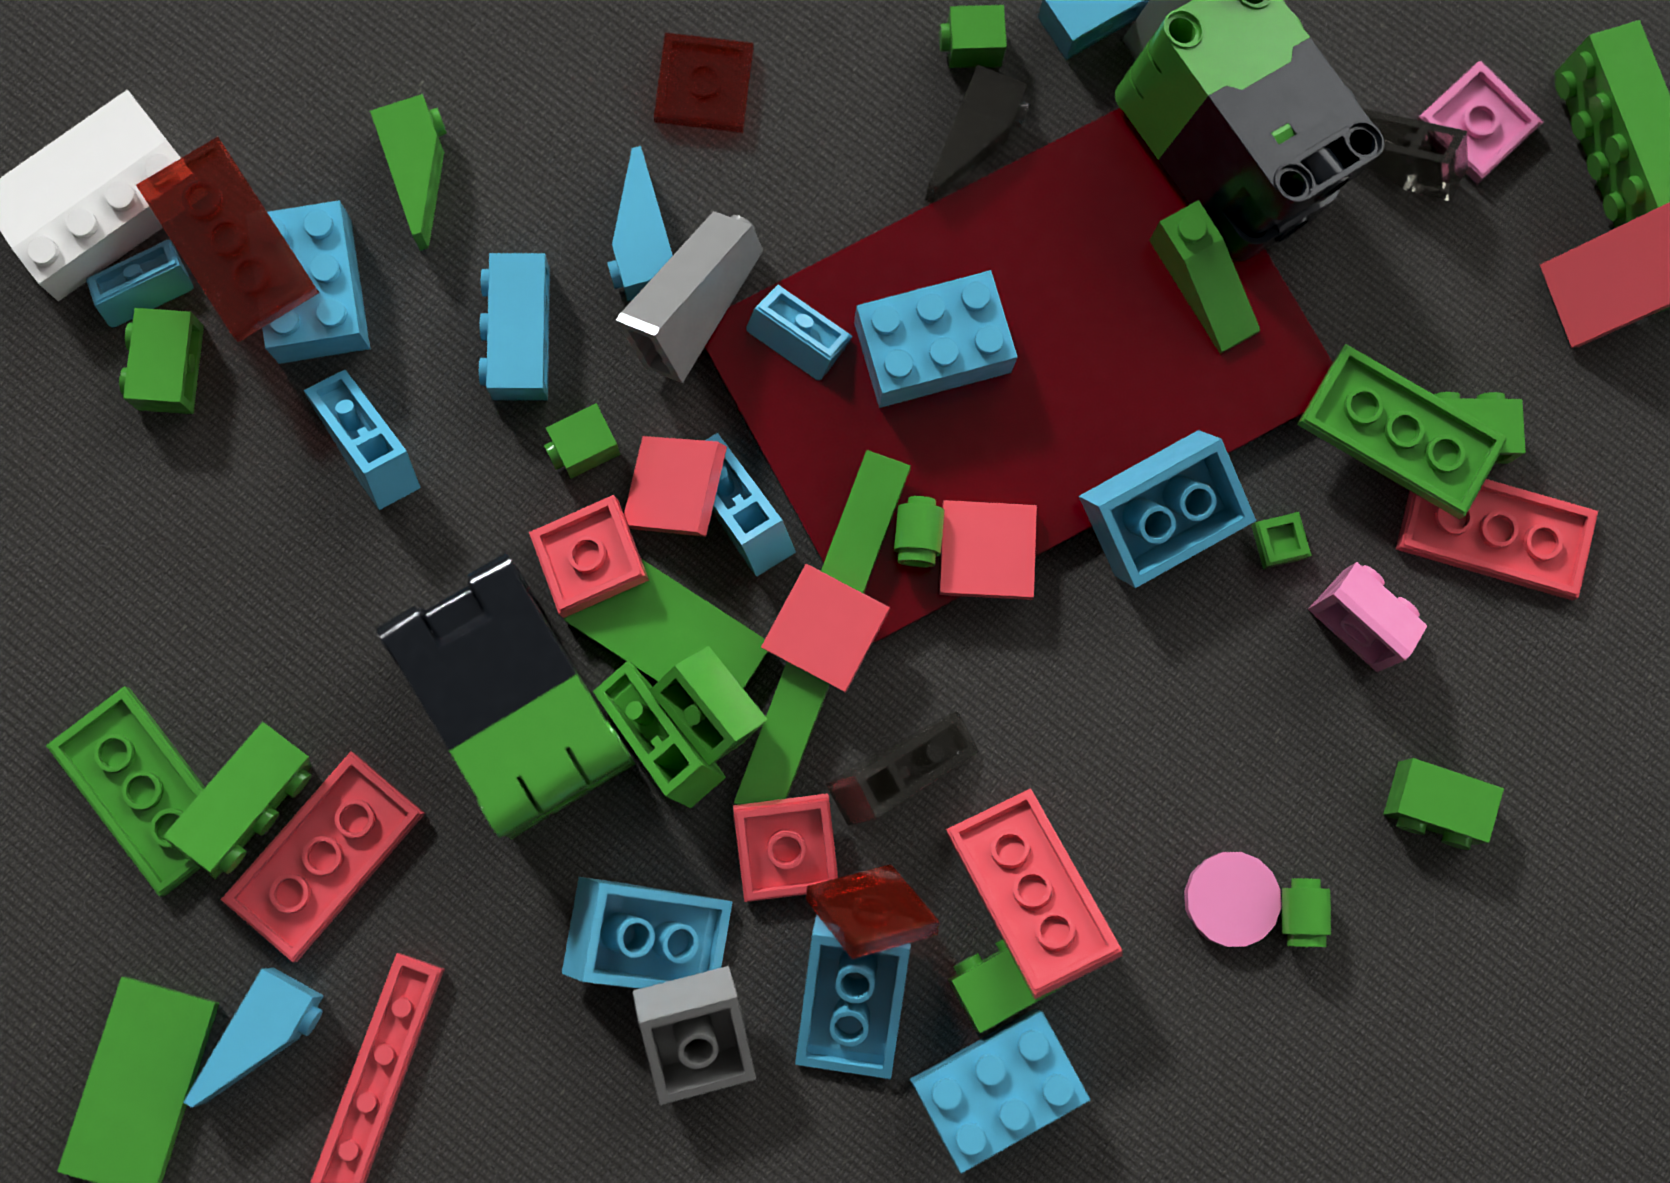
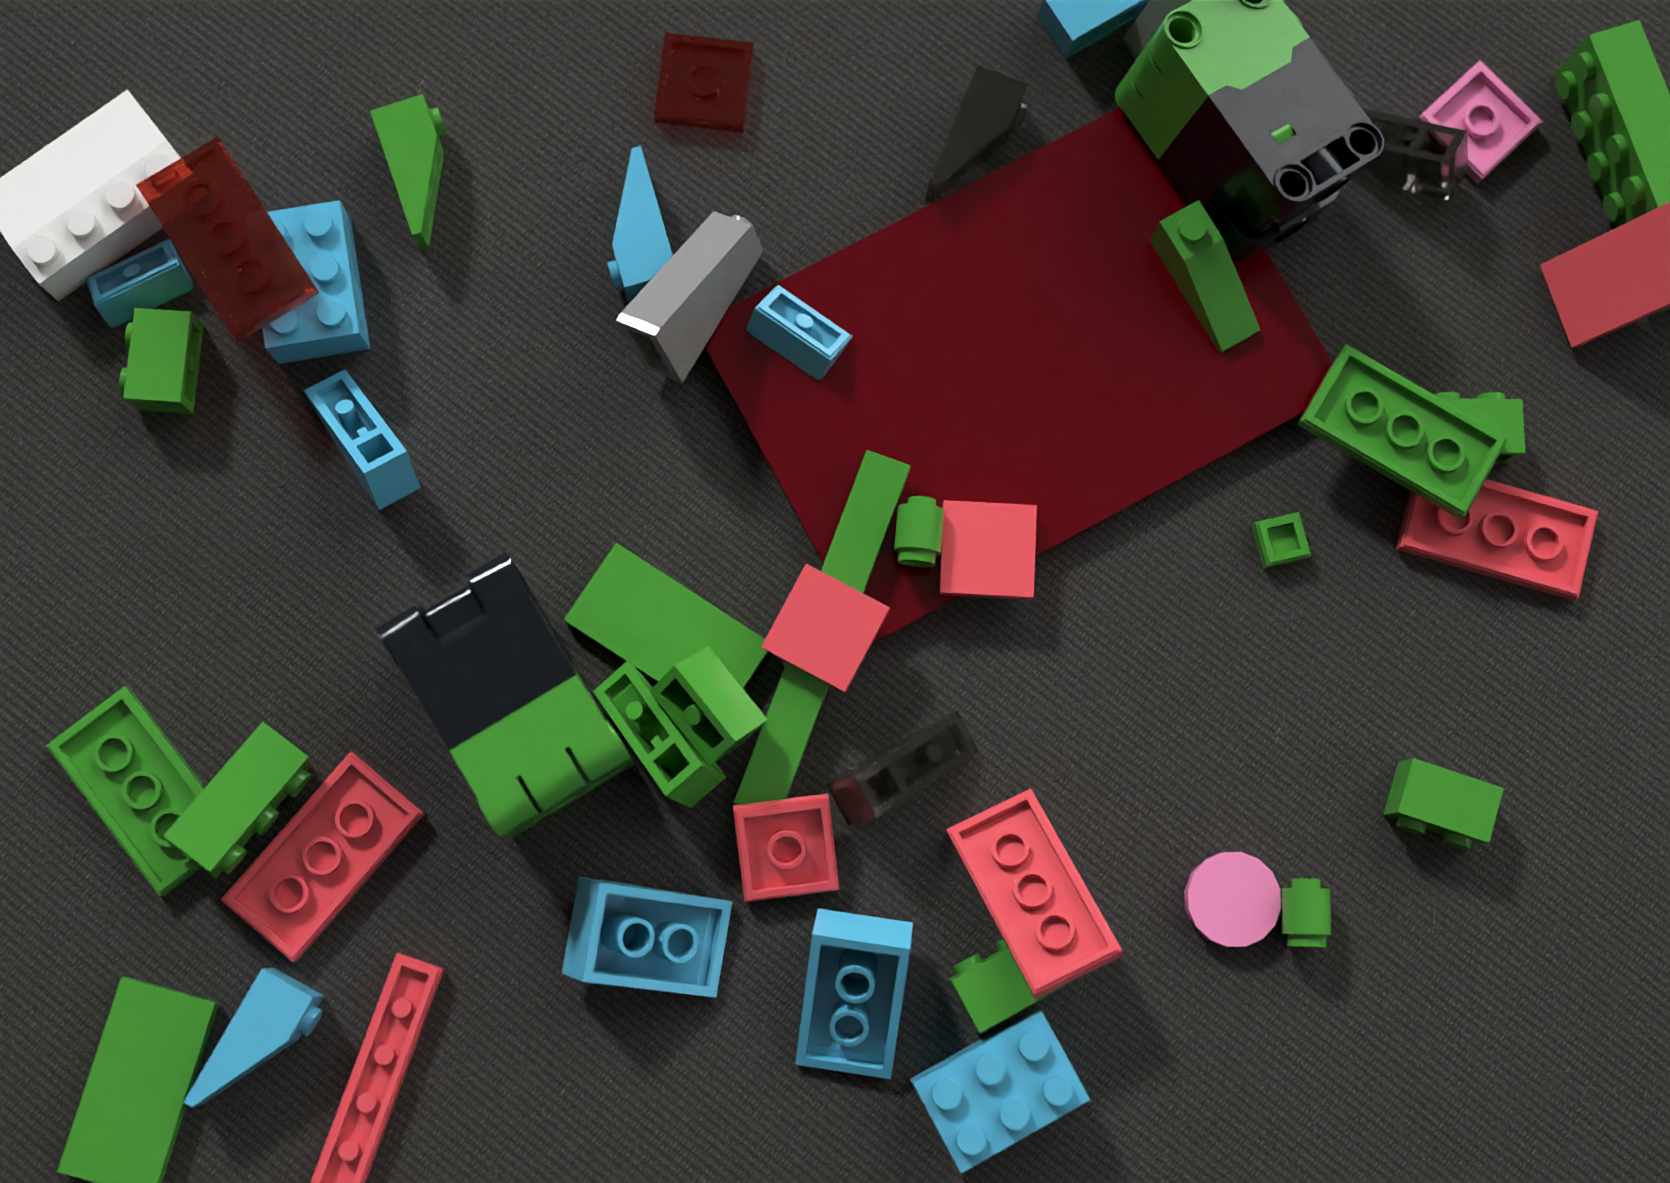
medium azure brick [479,253,550,400] -> none
coral tile [529,495,649,618] -> none
bright green brick [544,403,621,479] -> none
coral tile [624,436,727,537] -> none
light grey brick [633,966,756,1105] -> none
medium azure slope [705,433,796,577] -> none
clear red tile [806,864,940,959] -> none
medium azure brick [854,270,1018,408] -> none
bright green brick [939,5,1007,68] -> none
medium azure brick [1079,430,1256,588] -> none
bright pink slope [1308,562,1427,672] -> none

